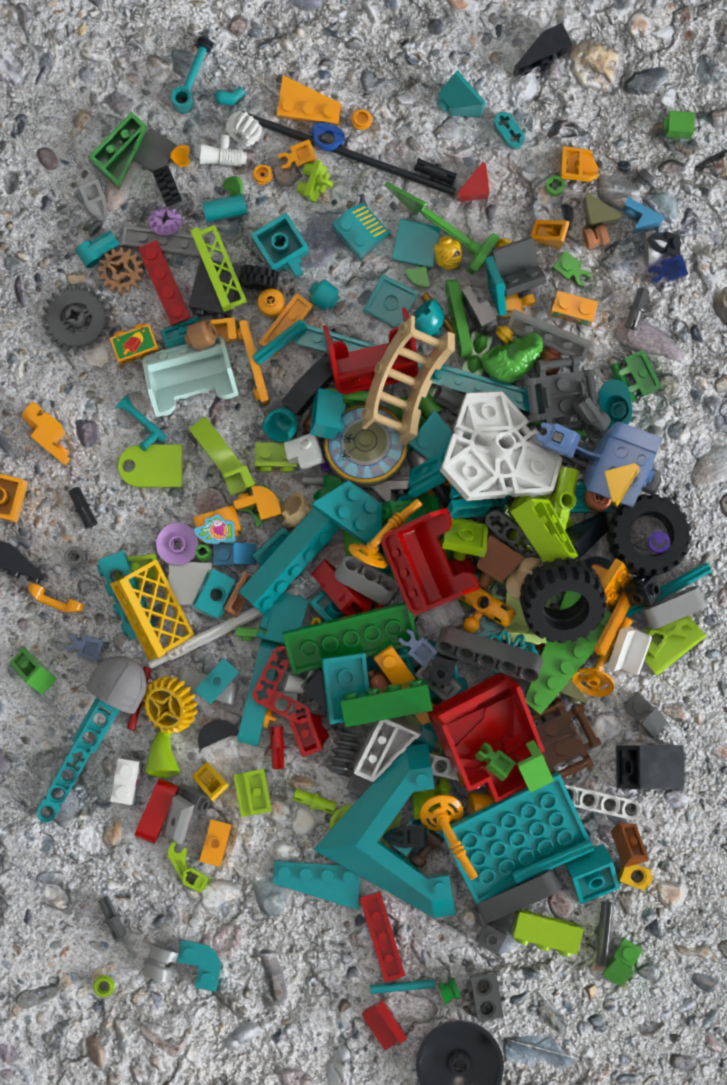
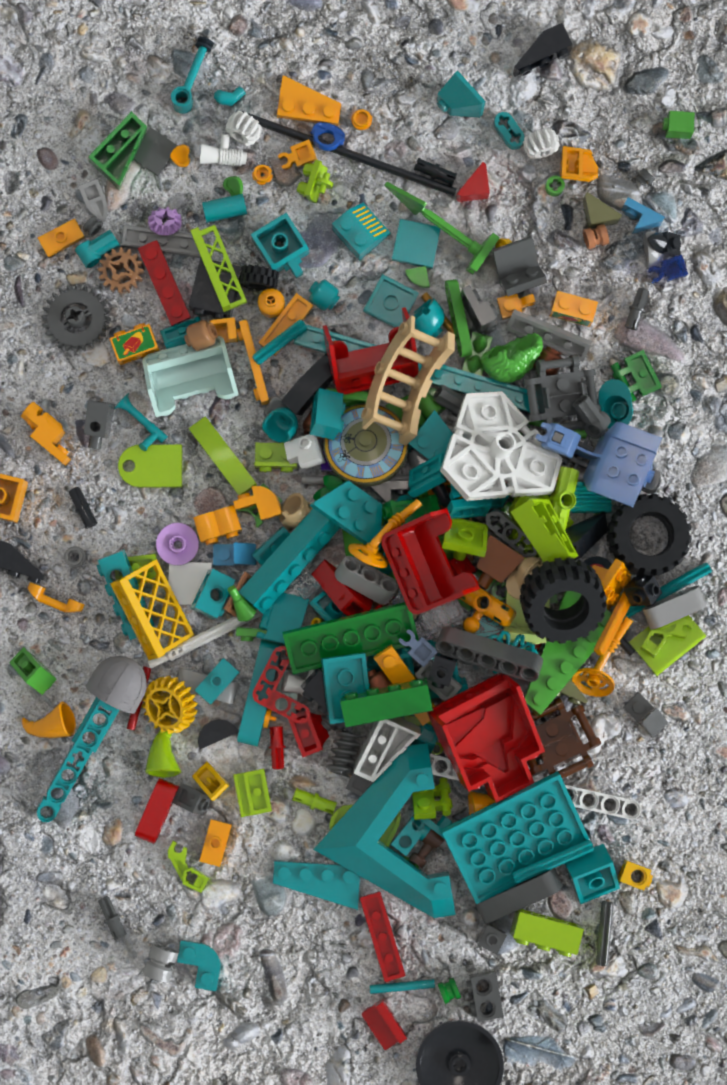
sand blue plate [64,634,105,662] -> none
lime plate [93,975,115,997] -> none
white brick [110,758,142,805] -> none
black tyre [152,165,182,207] -> none
light grey piece [162,795,195,845] -> none
sticker [194,515,235,544] -> none
bright green pin [195,545,212,562] -> none
lime panel [222,465,255,495] -> none
black plate [383,825,427,848] -> none
light orange dish [420,795,478,880] -> none
yellow head [433,237,463,270] -> none
bright green plate [475,743,516,781] -> none
teal plate [485,256,507,316] -> none
yellow plate [494,325,514,345] -> none
bright green panel [517,740,554,793] -> none
light orange slope [531,220,570,249] -> none
bright green plate [552,251,591,287] -> none
copper head [583,490,612,513] -> none
bright green slope [602,938,643,987] -> none
yellow slope [604,463,640,507] -> none
white panel [607,626,652,675] -> none
dark orange slope [611,823,649,867] -> none
black slope [616,745,685,790] -> none
dark purple tile [647,531,670,553] -> none
none -> light orange hat [22,701,76,738]
none -> light orange plate [38,218,85,258]
none -> dark grey torso [84,400,116,450]
none -> bright green cone [227,585,257,622]
none -> white gear [523,128,560,160]

